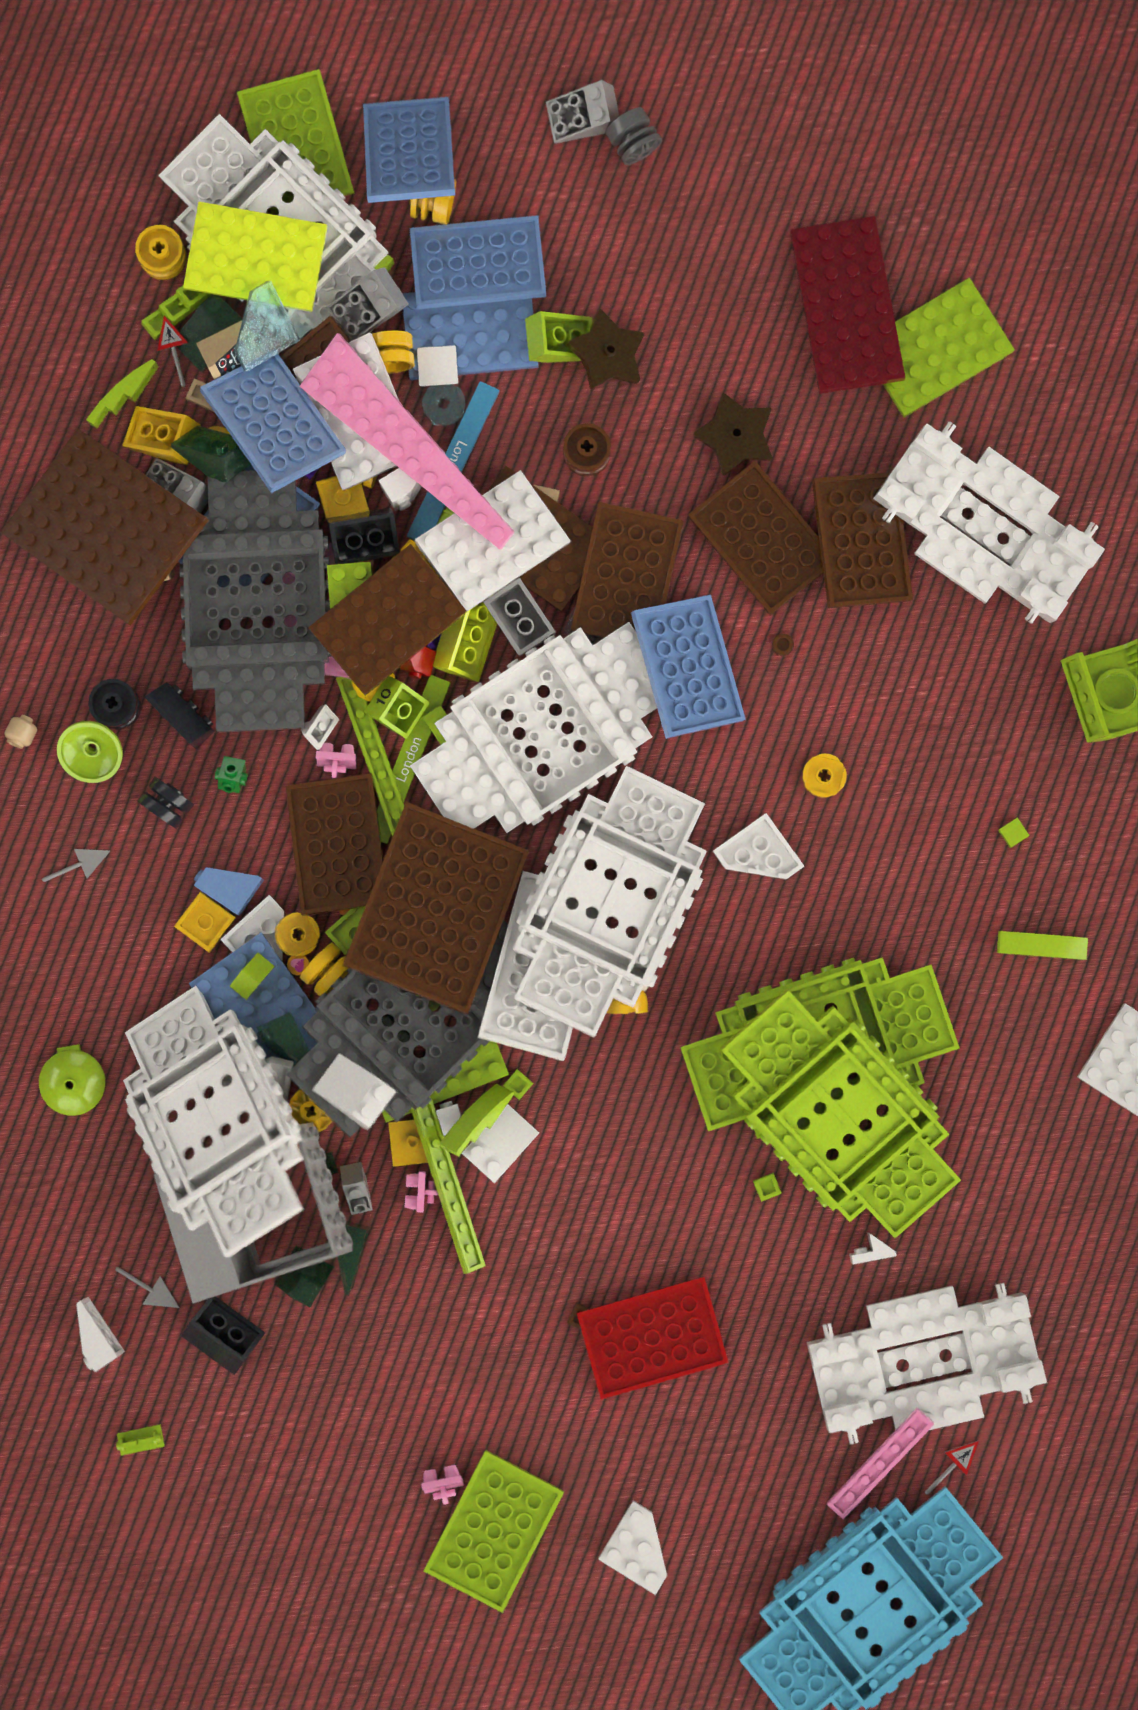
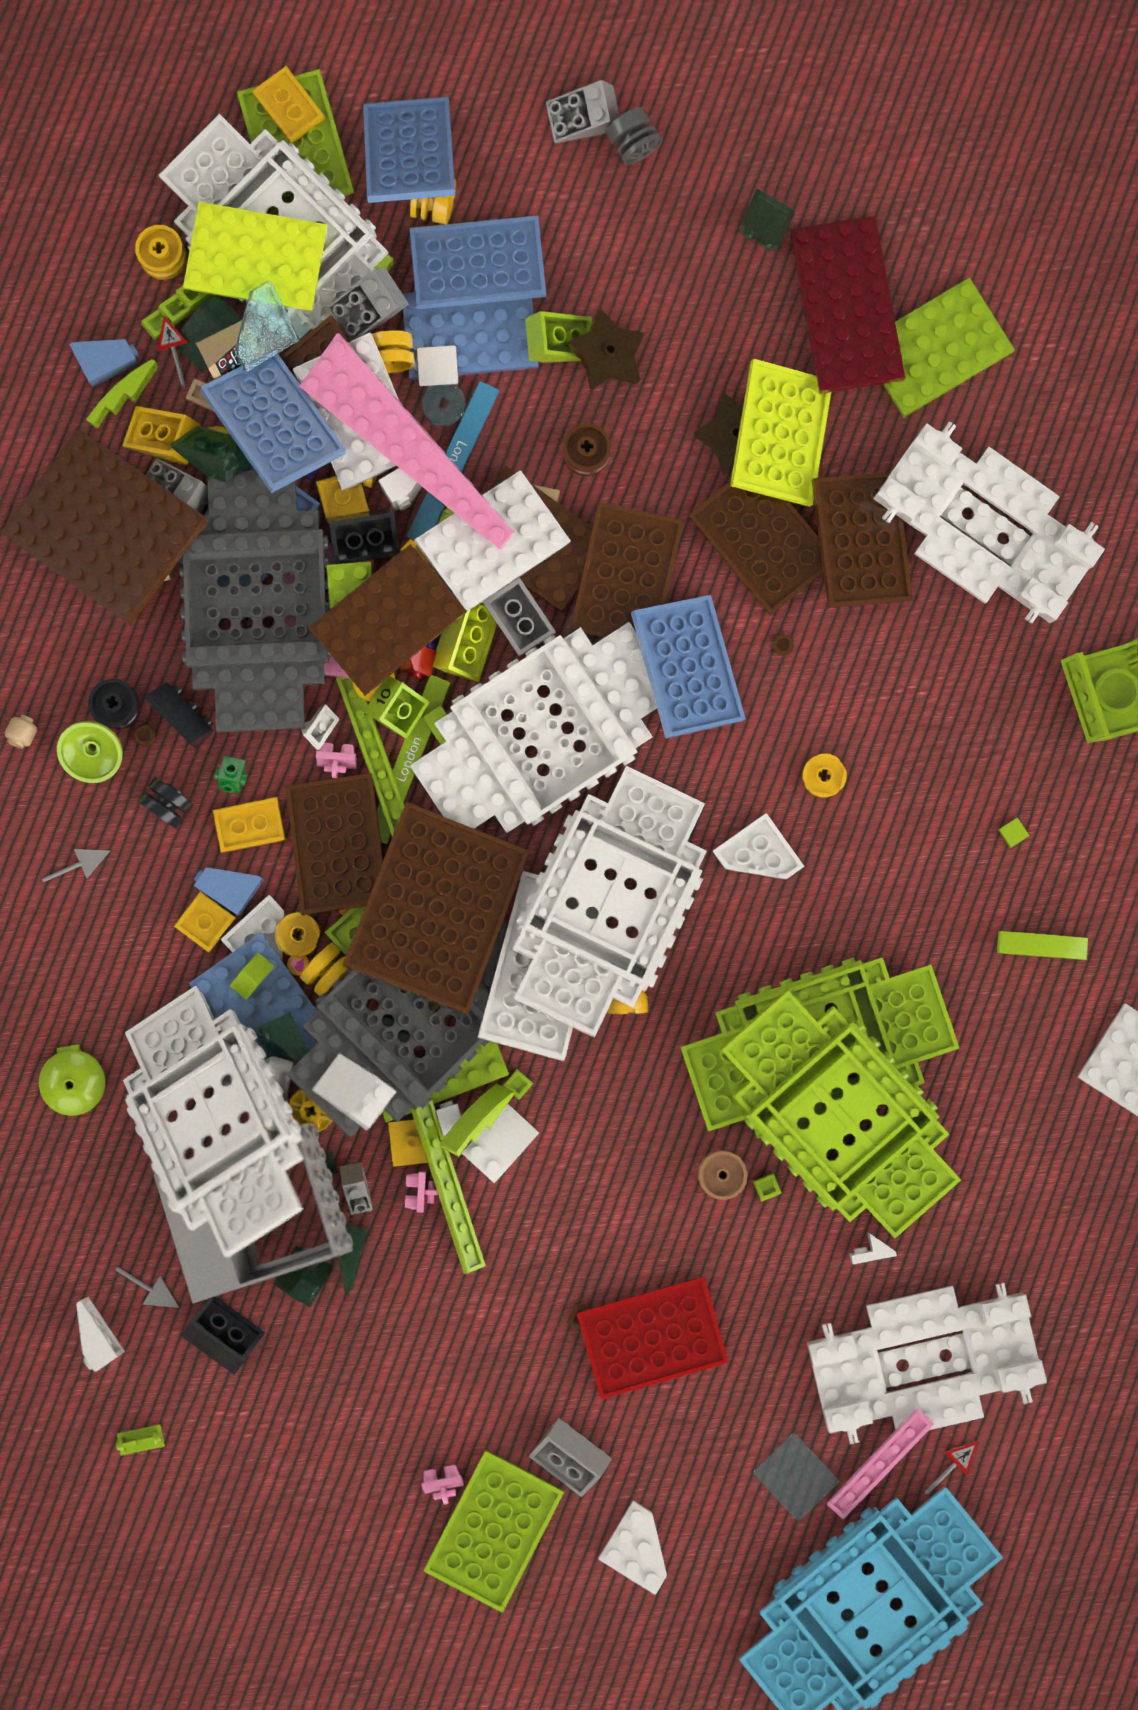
none -> medium blue slope [69,339,139,387]
none -> reddish brown tile [133,724,156,747]
none -> yellow tile [213,797,286,853]
none -> yellow tile [252,66,325,143]
none -> light grey slope [529,1418,612,1497]
none -> medium nougat wheel [697,1150,748,1200]
none -> neon yellow plate [730,359,831,507]
none -> clear green slope [740,189,795,252]
none -> clear light blue piece [752,1433,840,1522]

